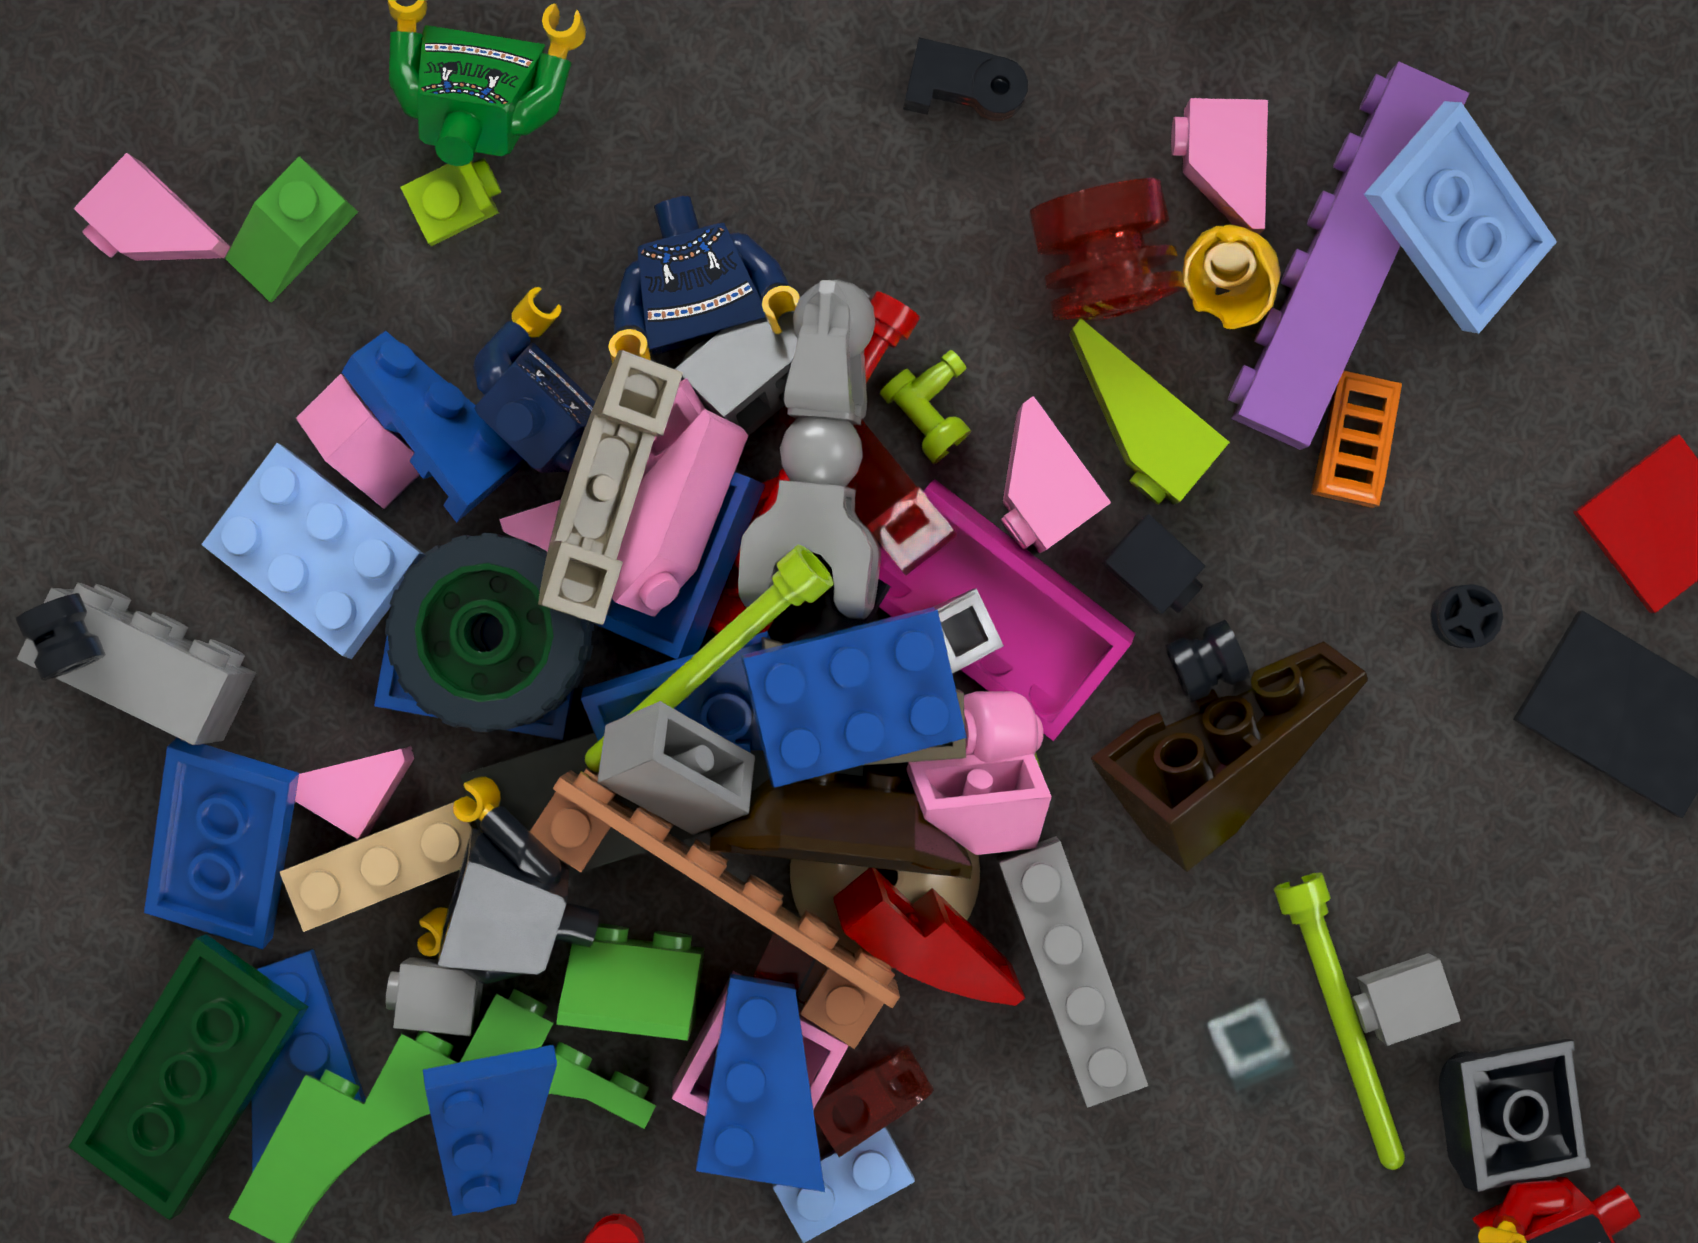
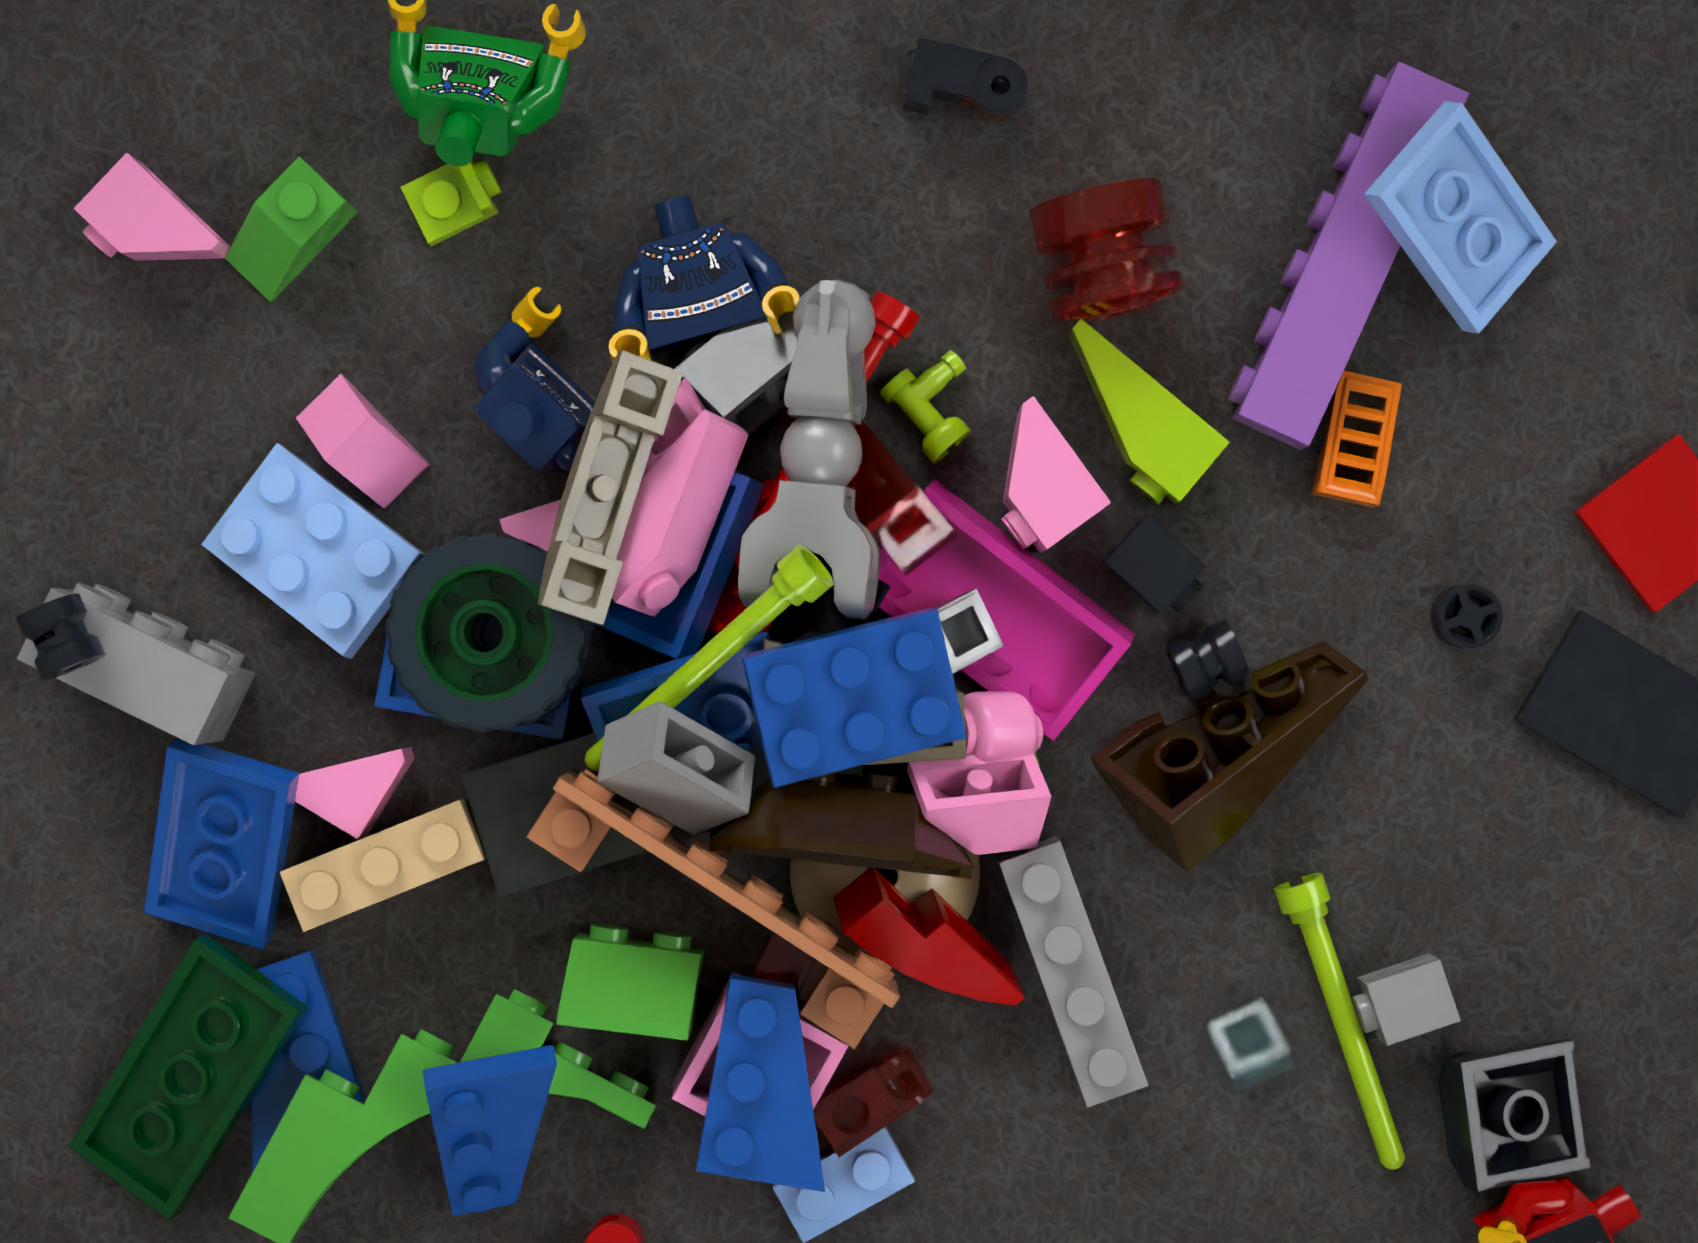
blue wing [342,331,525,523] -> none
light grey brick [386,957,483,1036] -> none
torso [417,776,600,984] -> none
bright pink slope [1171,98,1268,235] -> none
yellow hair [1182,224,1281,329] -> none

